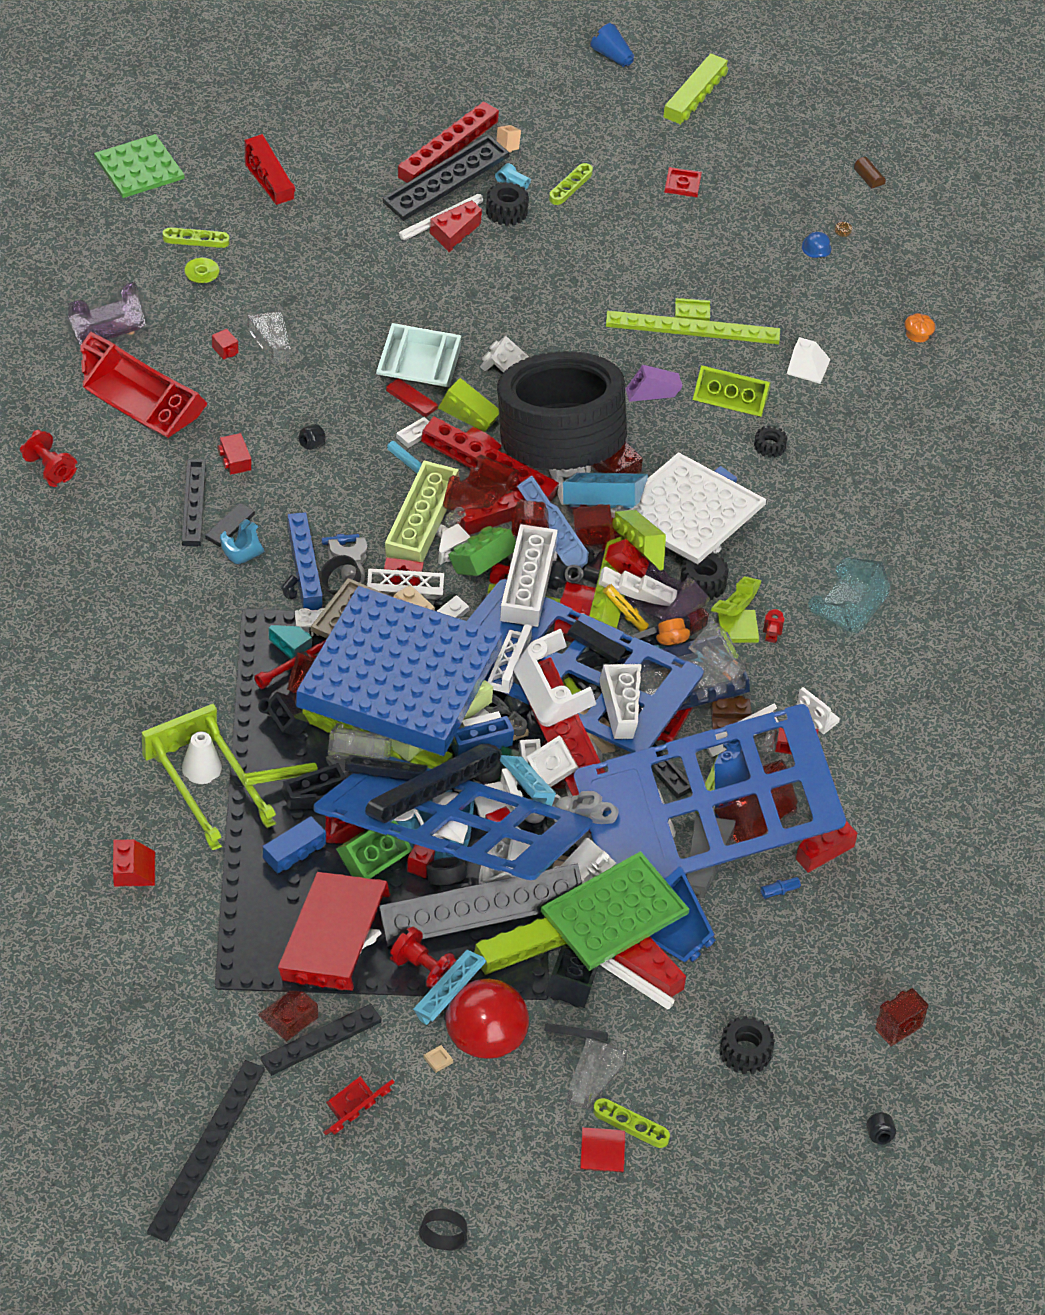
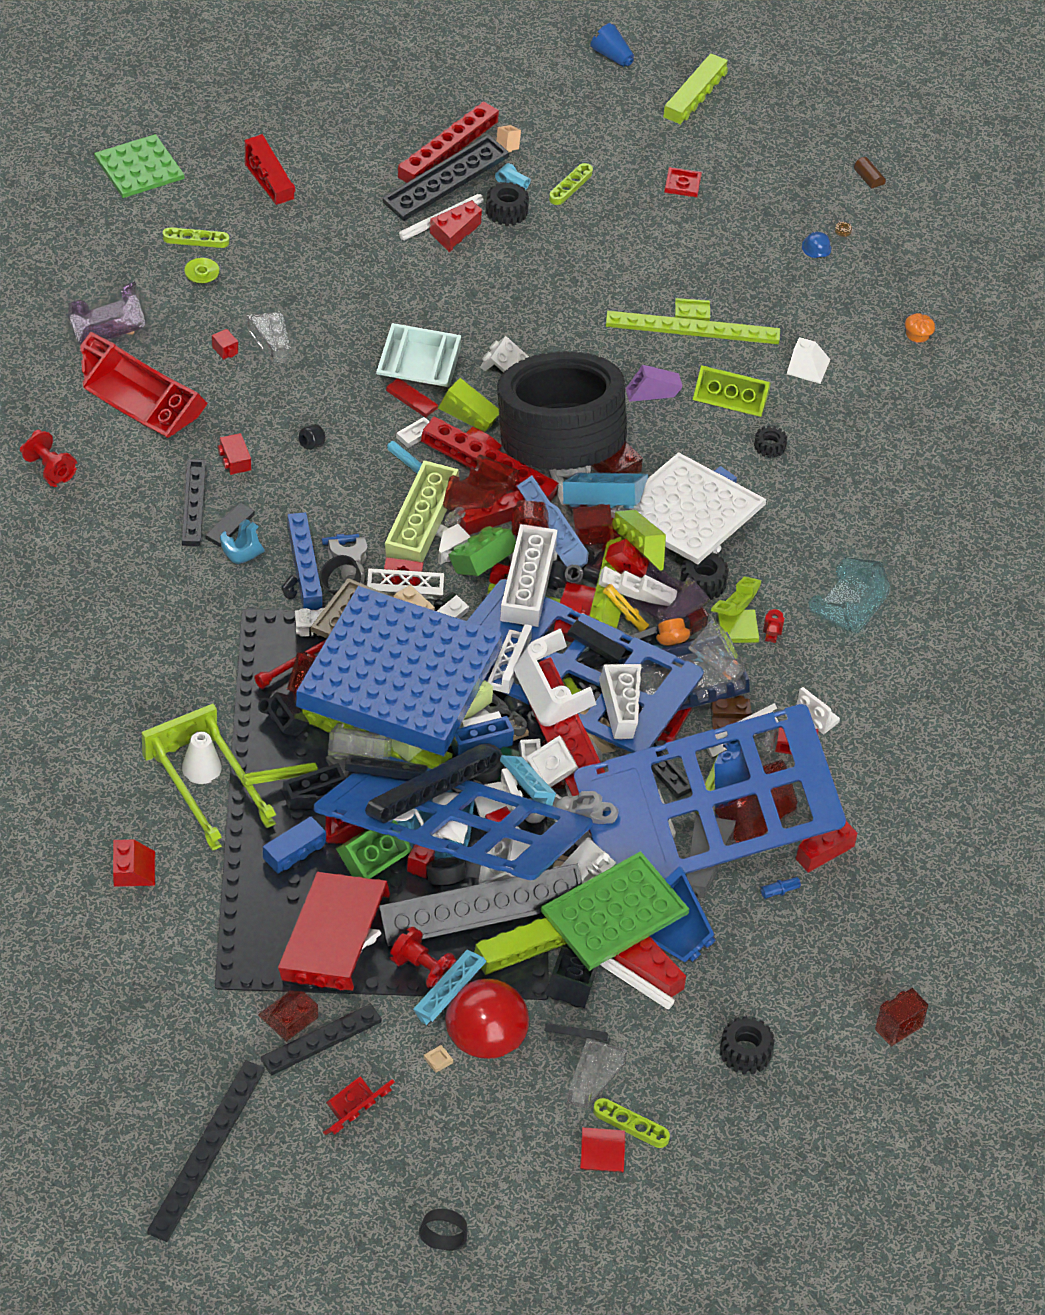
teal slope [269,625,312,659] -> none
black head [866,1112,896,1144] -> none

